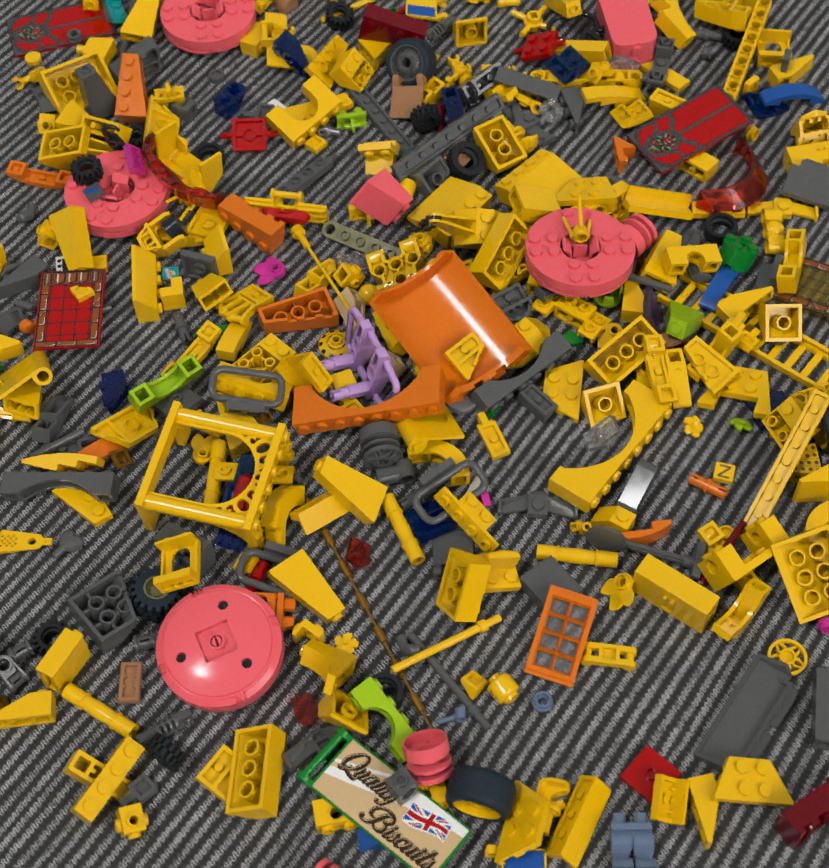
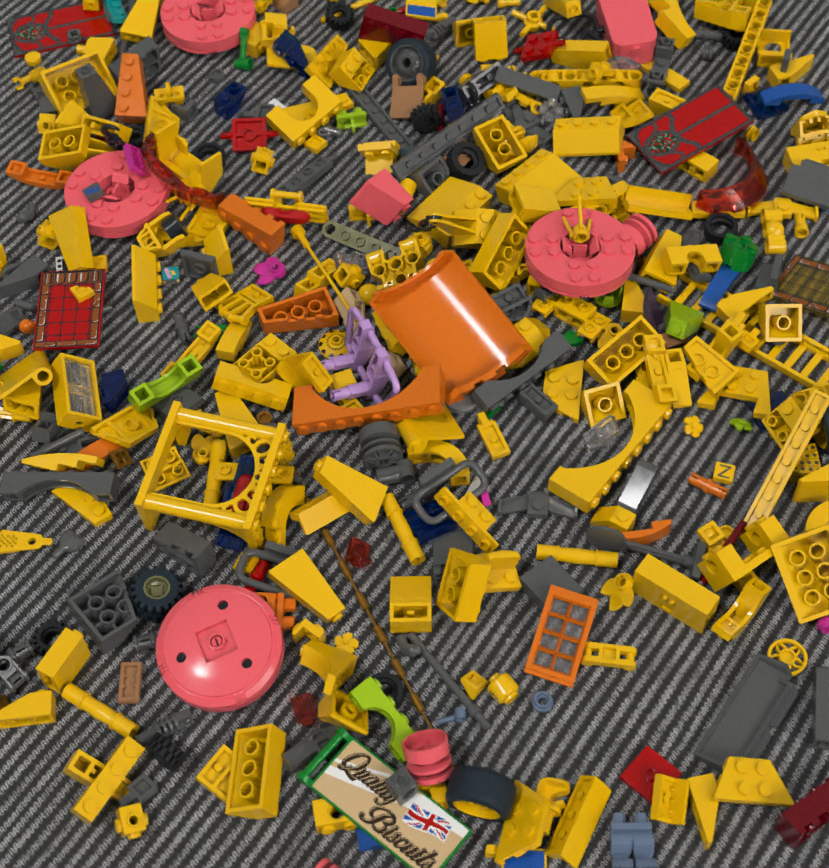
black tyre [70,154,104,187] -> none
yellow panel [153,531,201,594] -> none
yellow piece [160,276,187,311] -> none
dark grey bar [208,365,286,417] -> none
yellow bar [390,614,502,674] -> none
yellow wing [444,331,485,383] -> none
yellow piece [445,54,472,90] -> none
clear blue slope [544,45,591,85] -> none
yellow arm [569,520,592,536] -> none
yellow arch [776,229,807,294] -> none
none -> yellow brick [50,352,102,433]
none -> yellow slope [140,446,191,493]
none -> green brick [234,27,253,71]
none -> yellow brick [250,146,275,175]
none -> yellow slope [390,576,432,633]
none -> yellow brick [472,15,508,62]
none -> yellow slope [553,116,625,157]
none -> yellow pin [794,212,809,239]

